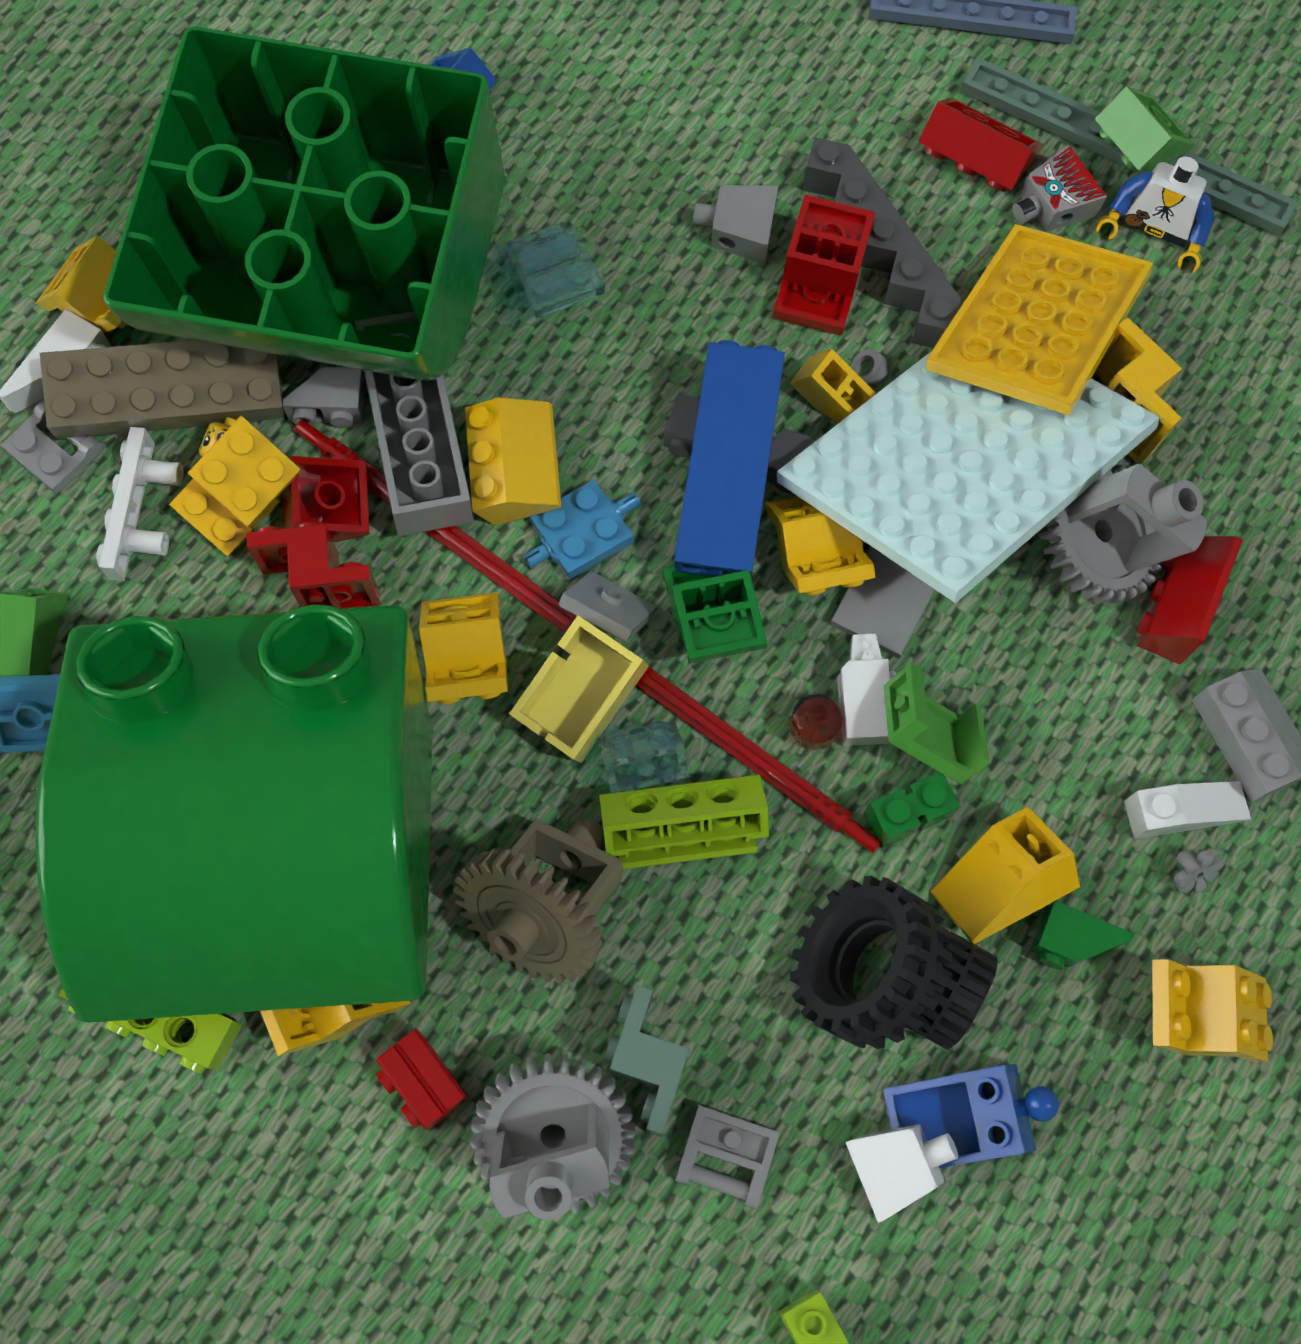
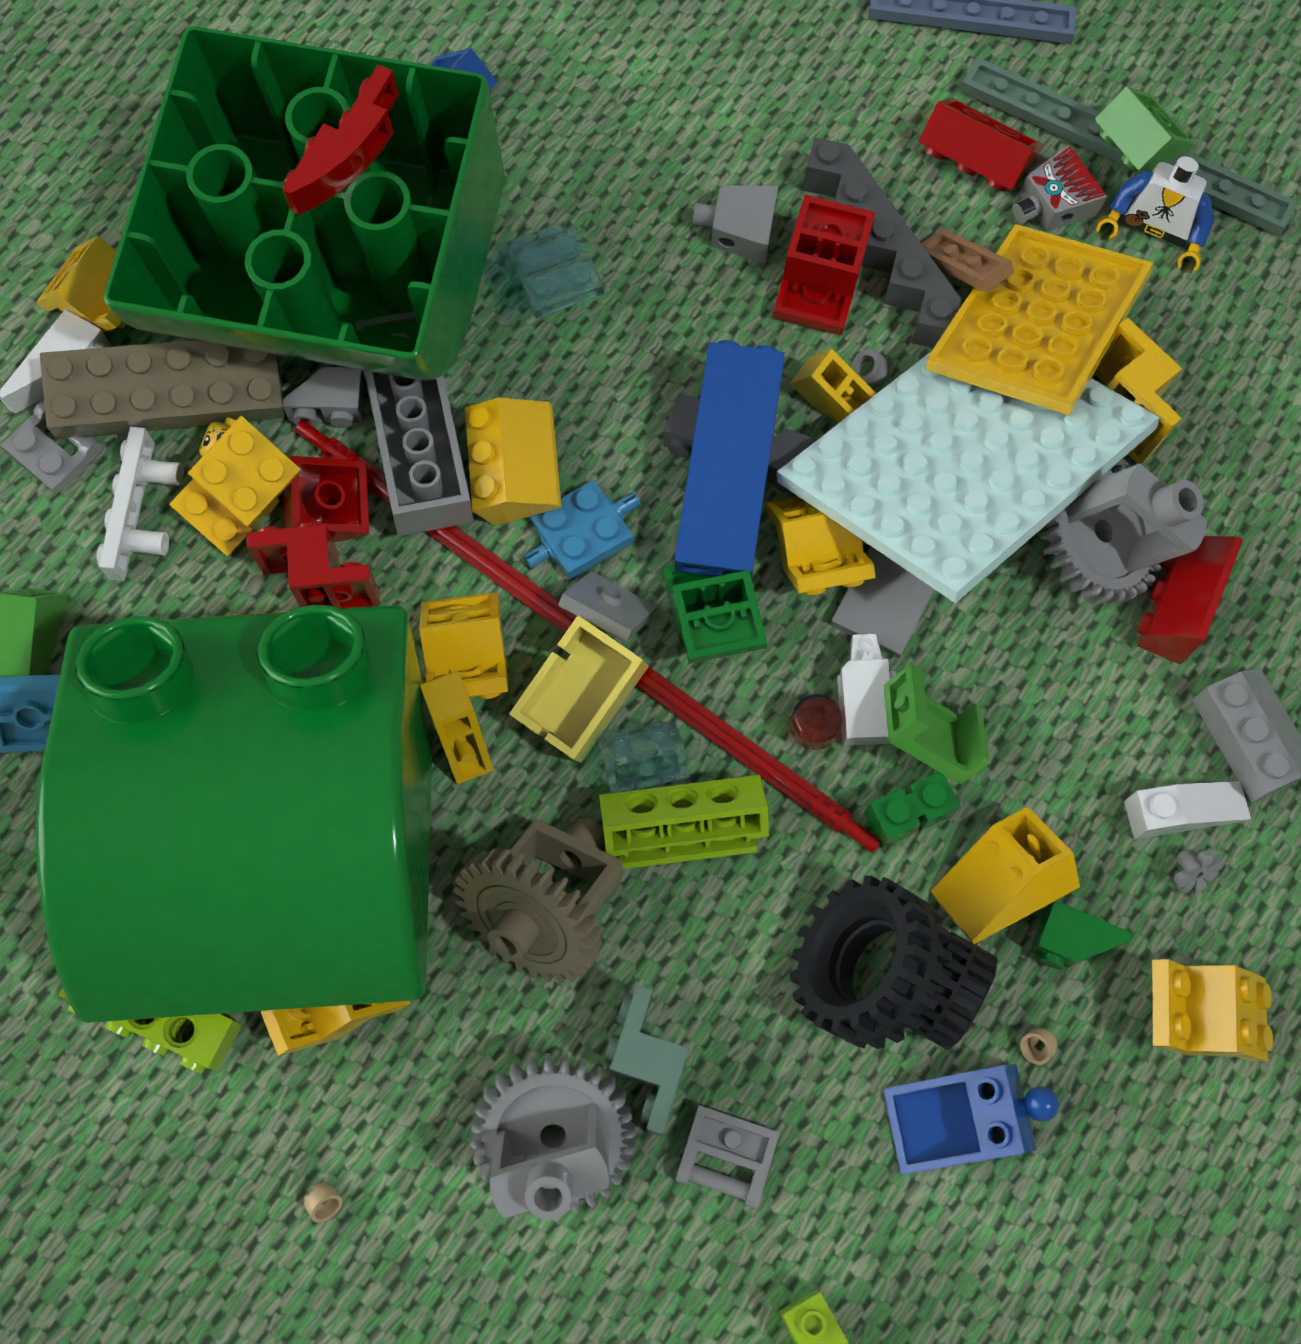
red brick [375,1028,470,1131] -> none
white torso [845,1124,958,1223] -> none
none -> red slope [283,64,399,215]
none -> tan hinge [304,1183,343,1223]
none -> yellow slope [420,671,494,785]
none -> medium nougat plate [921,229,1014,293]
none -> tan hinge [1020,1028,1058,1065]

